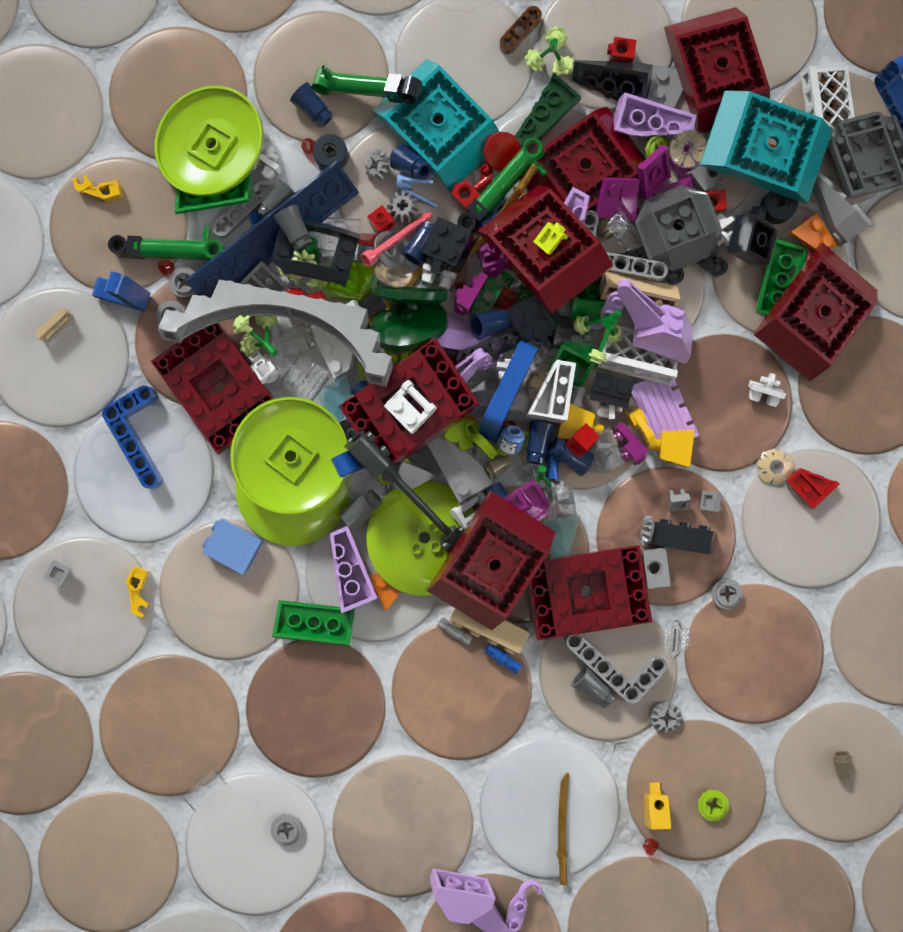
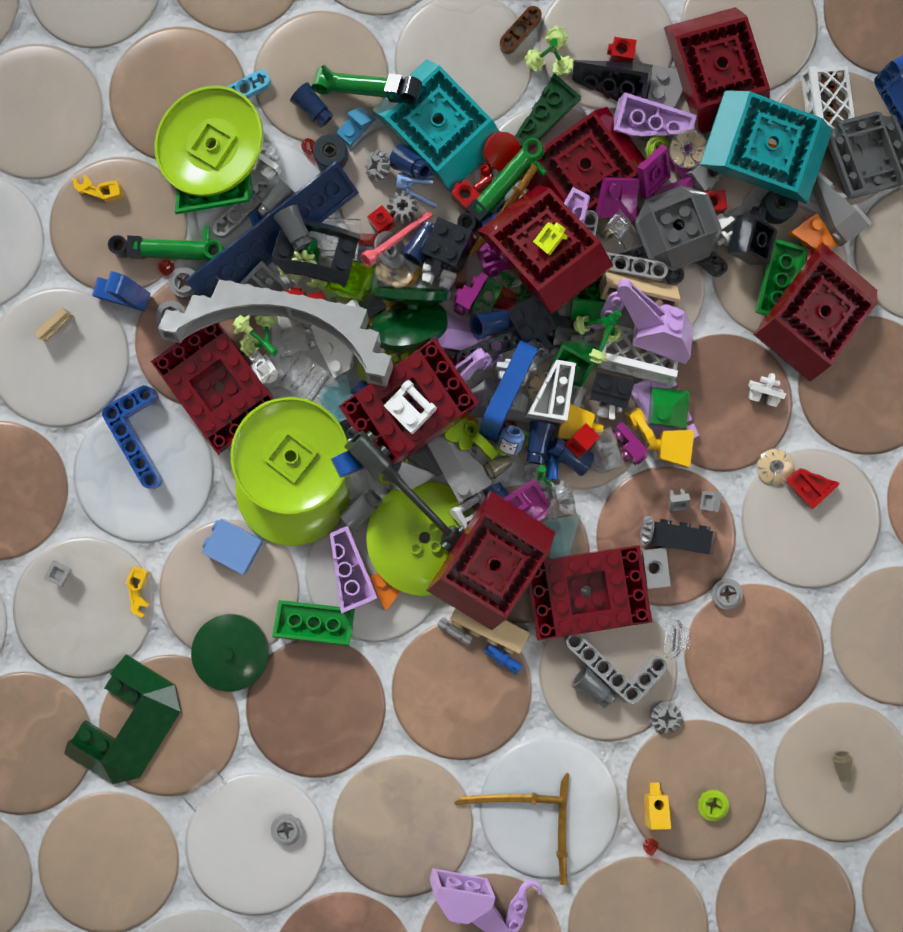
none -> dark green slope [64,654,181,784]
none -> dark green dish [191,614,269,692]
none -> medium azure beam [227,70,271,99]
none -> dark azure slope [336,106,376,147]
none -> pearl gold sword [454,792,563,805]
none -> green slope [648,387,690,429]

